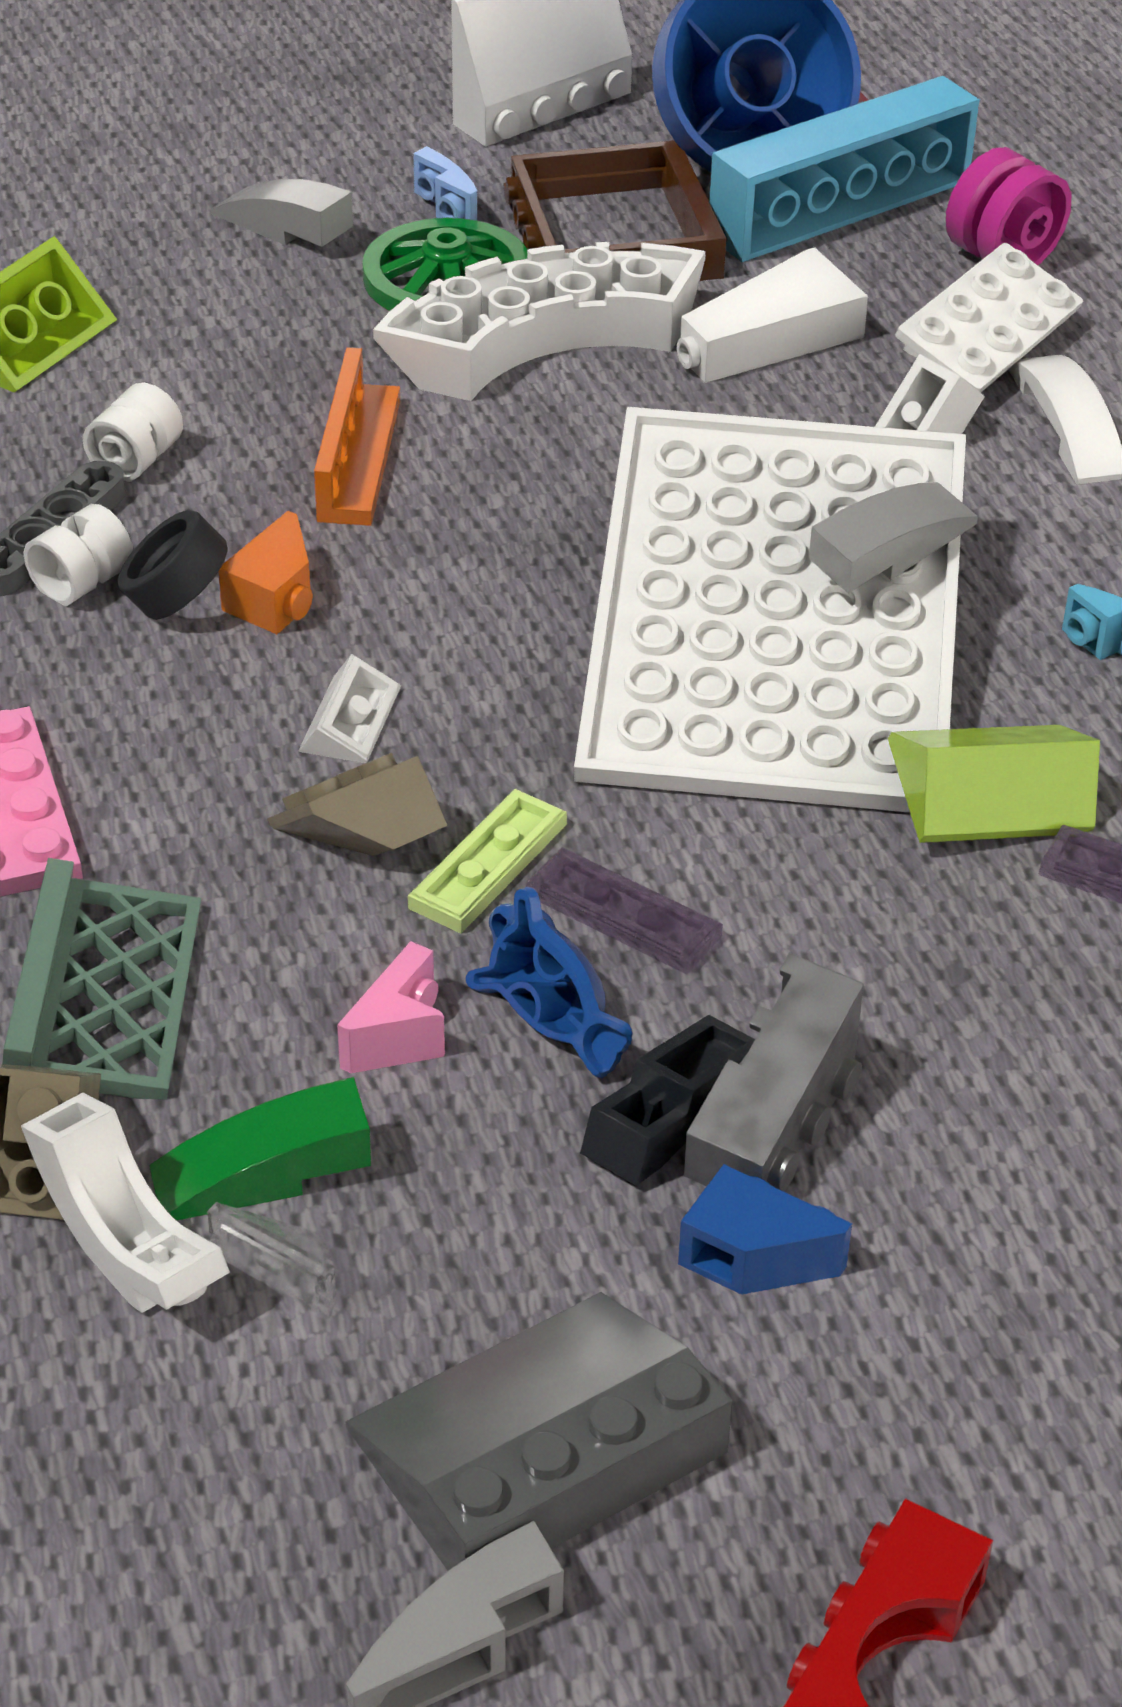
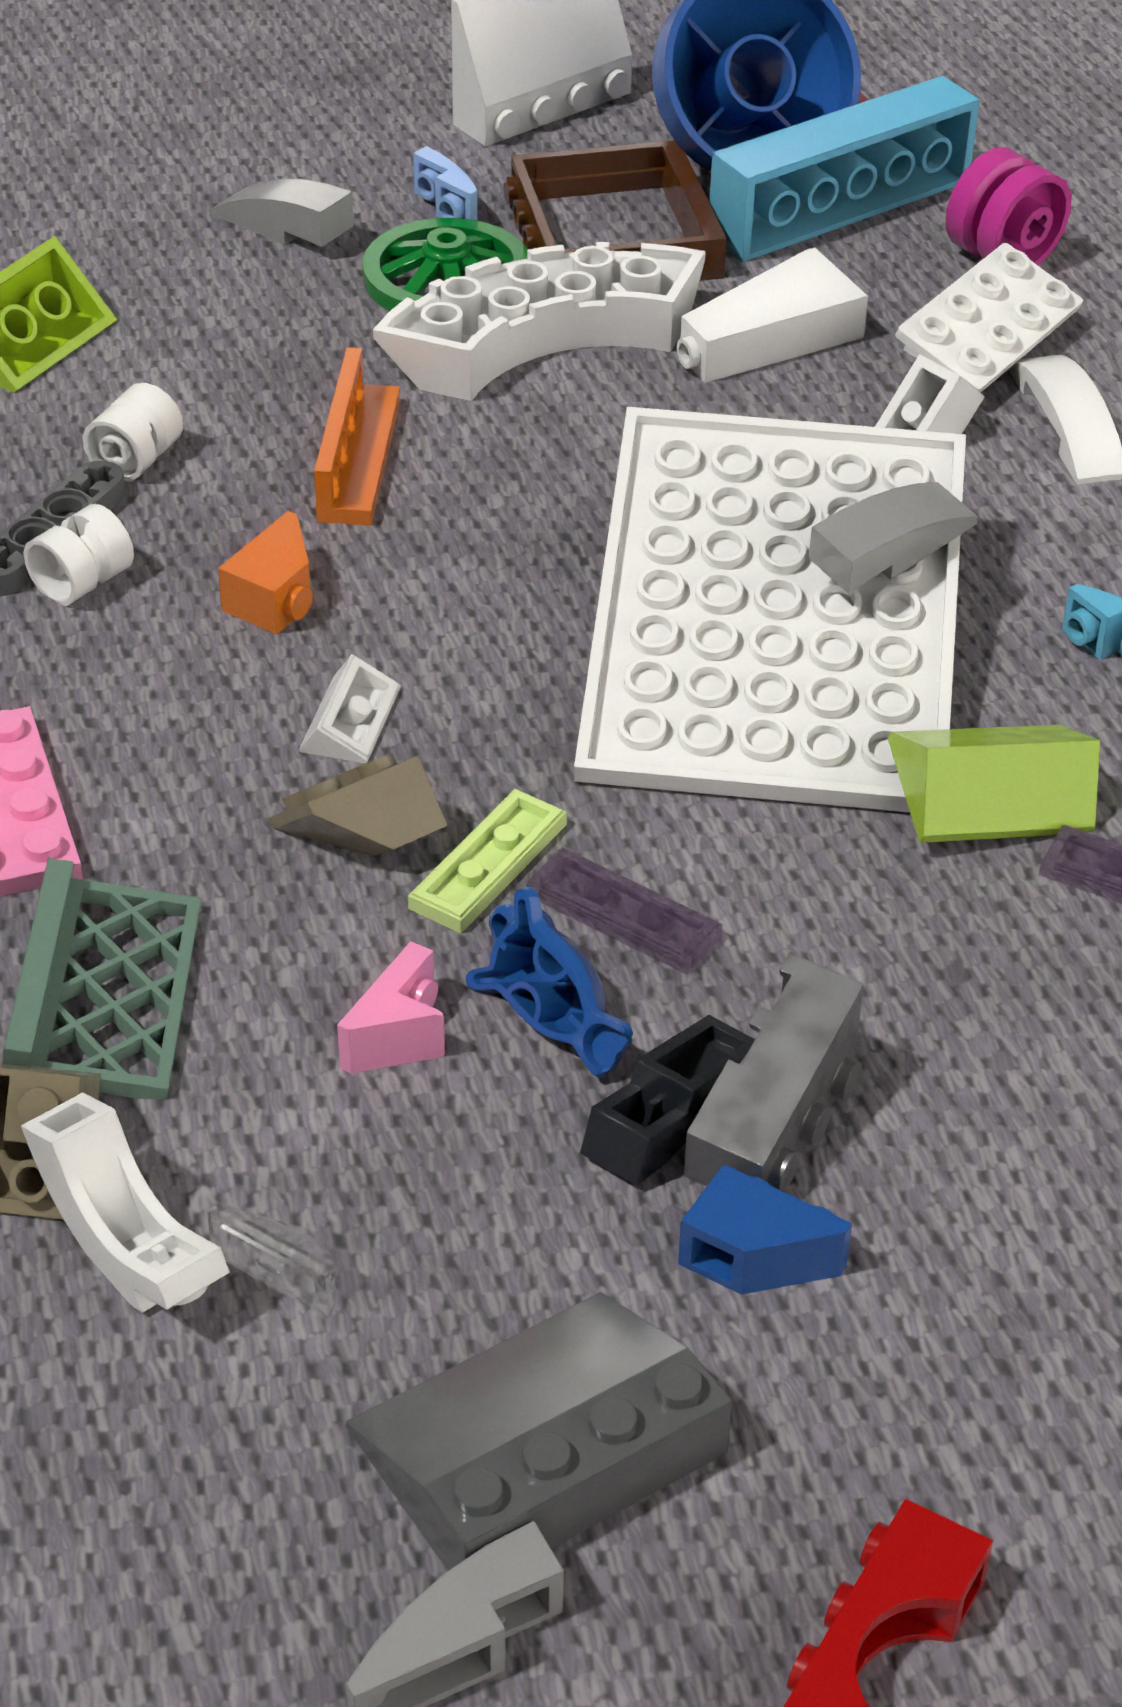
black tyre [118,510,228,620] -> none
green slope [149,1077,371,1221] -> none

